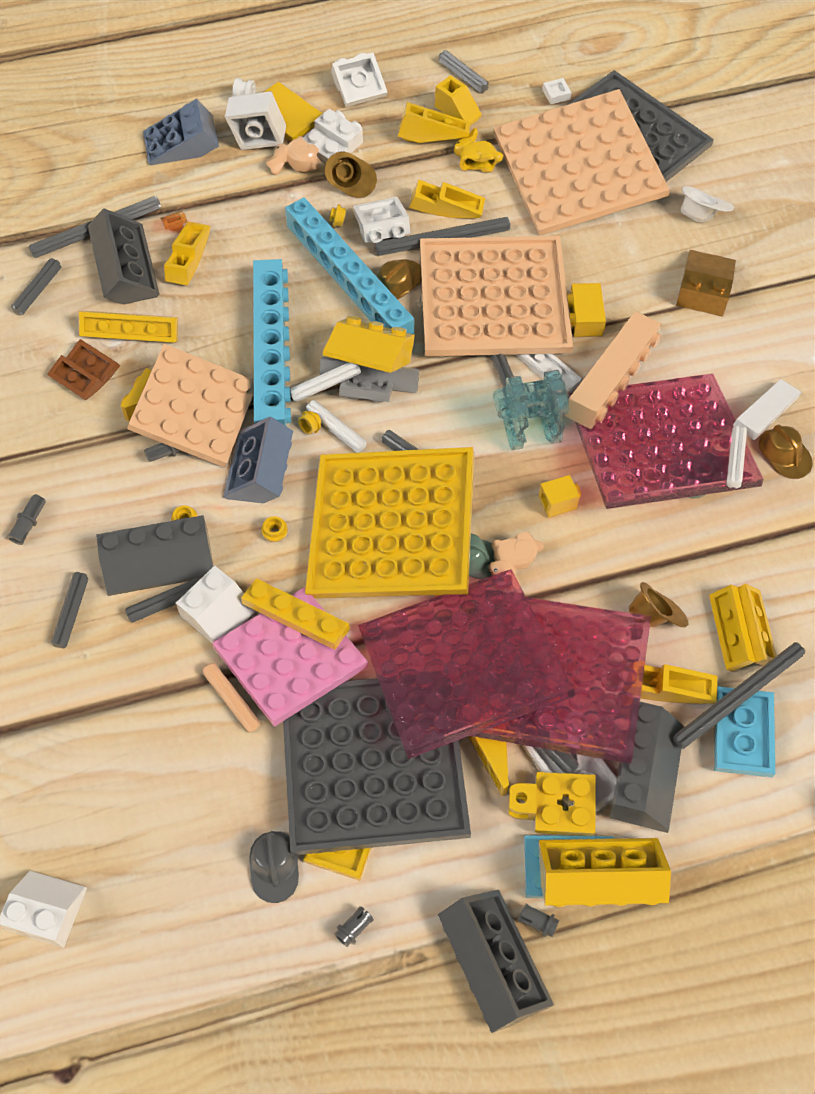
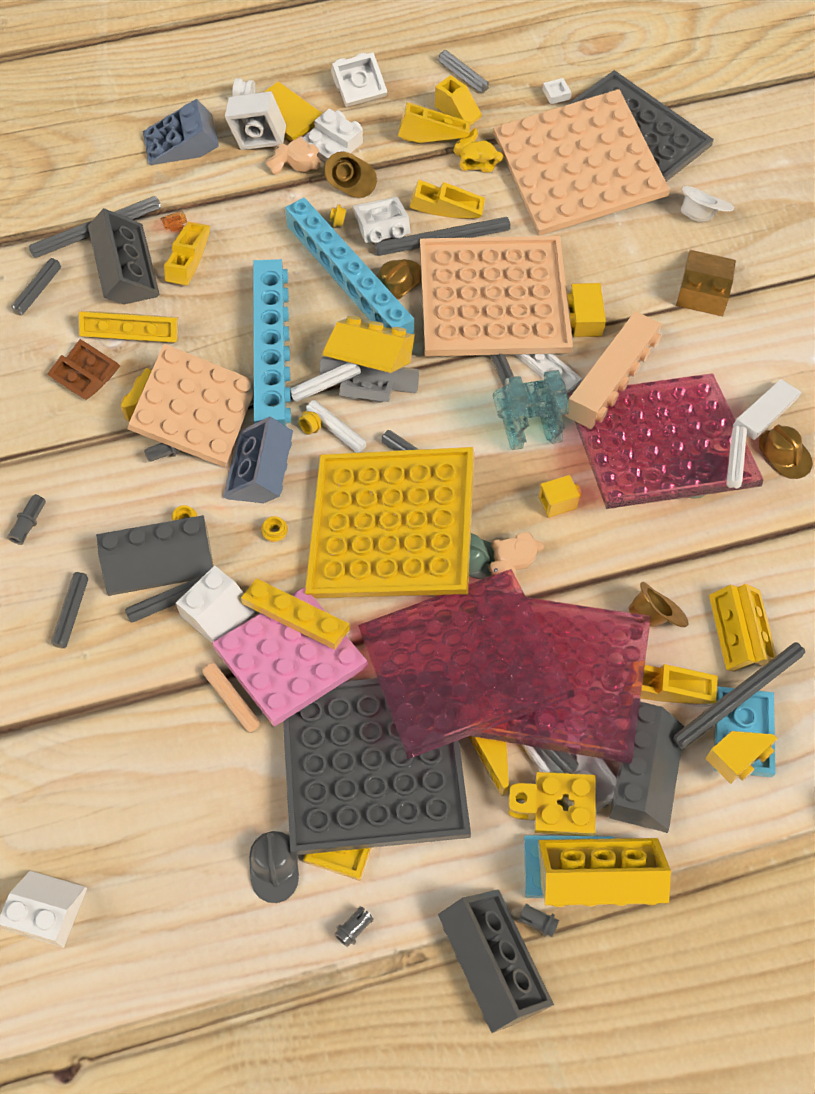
none -> yellow slope [705,731,778,784]

